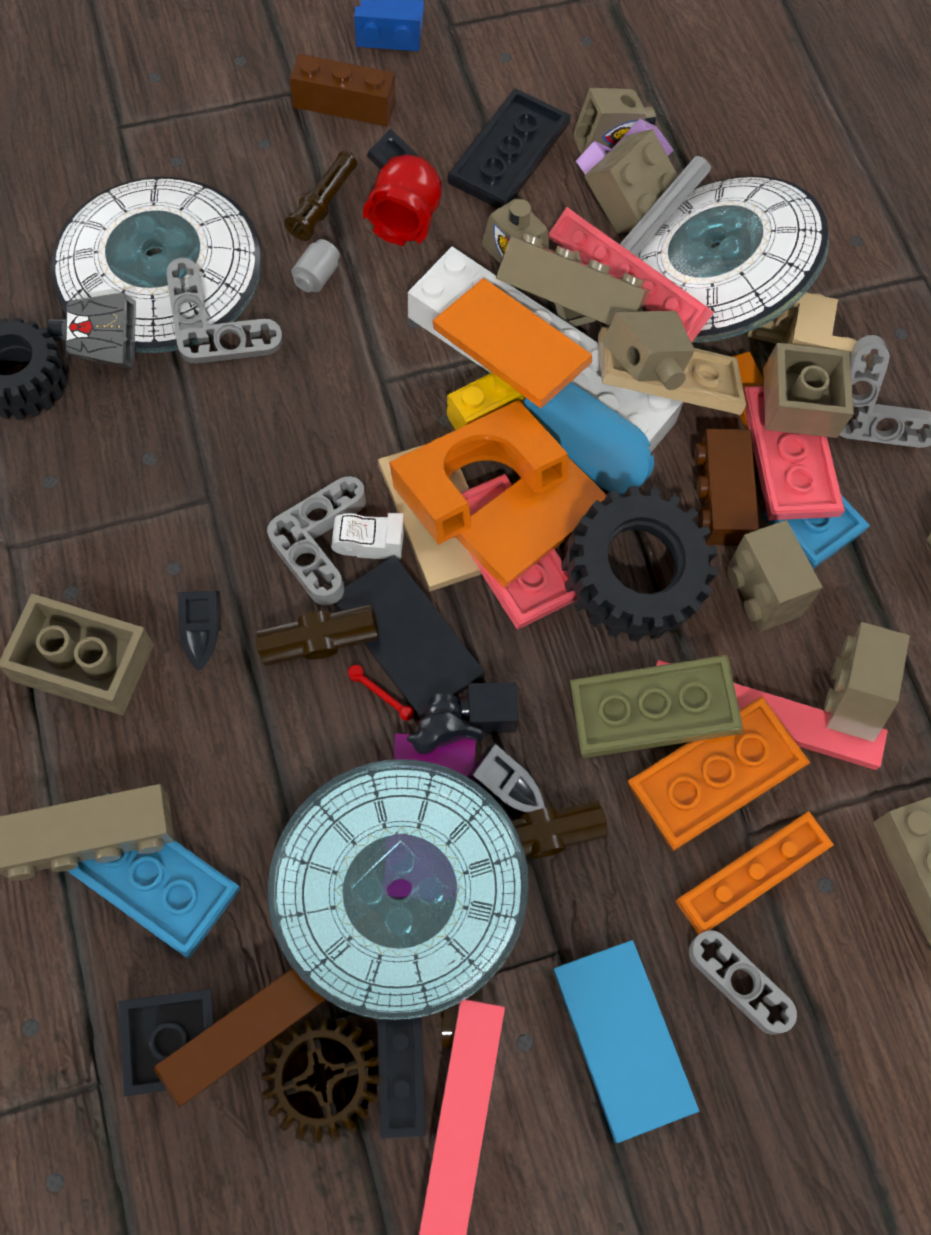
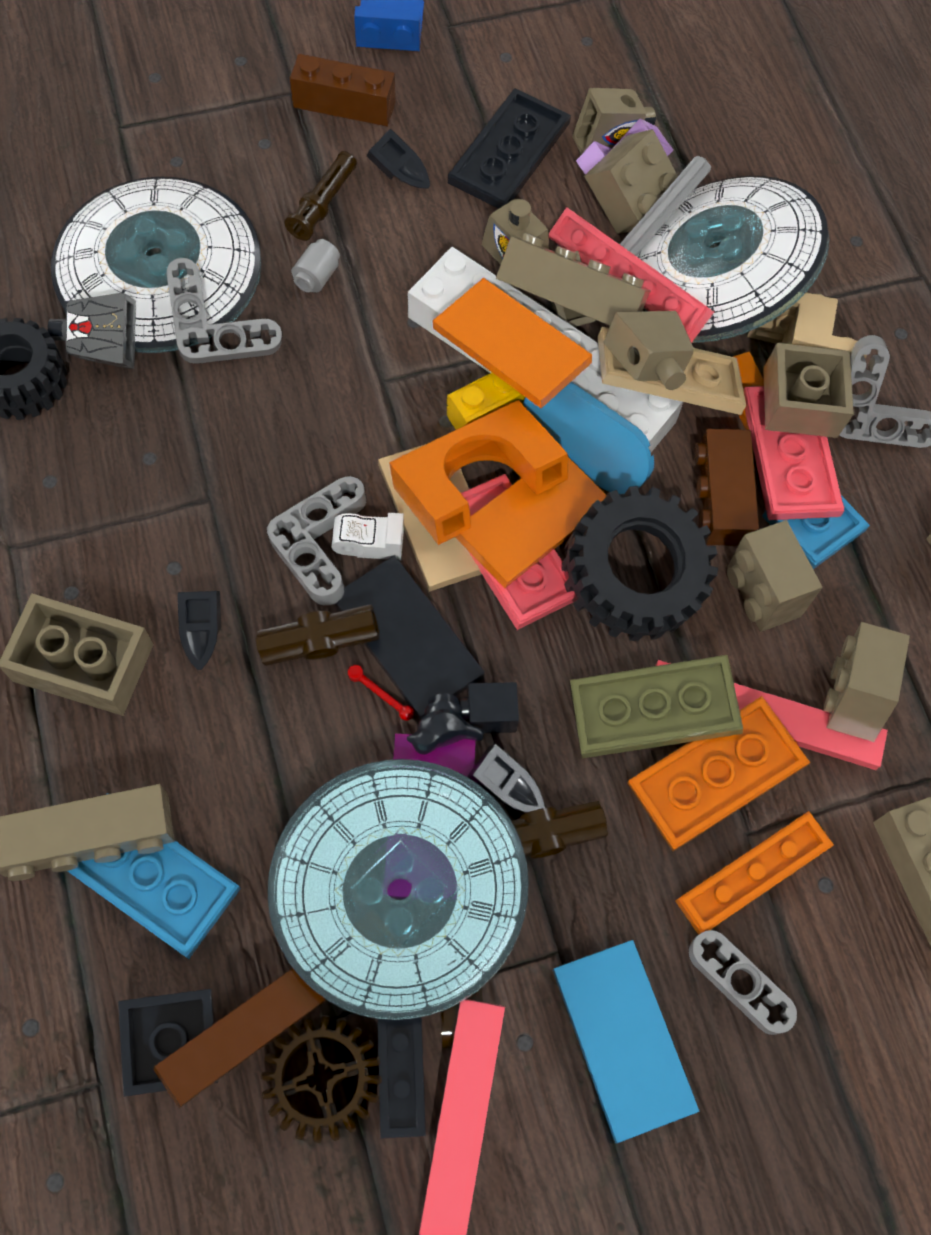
red tile [363,154,442,246] -> none

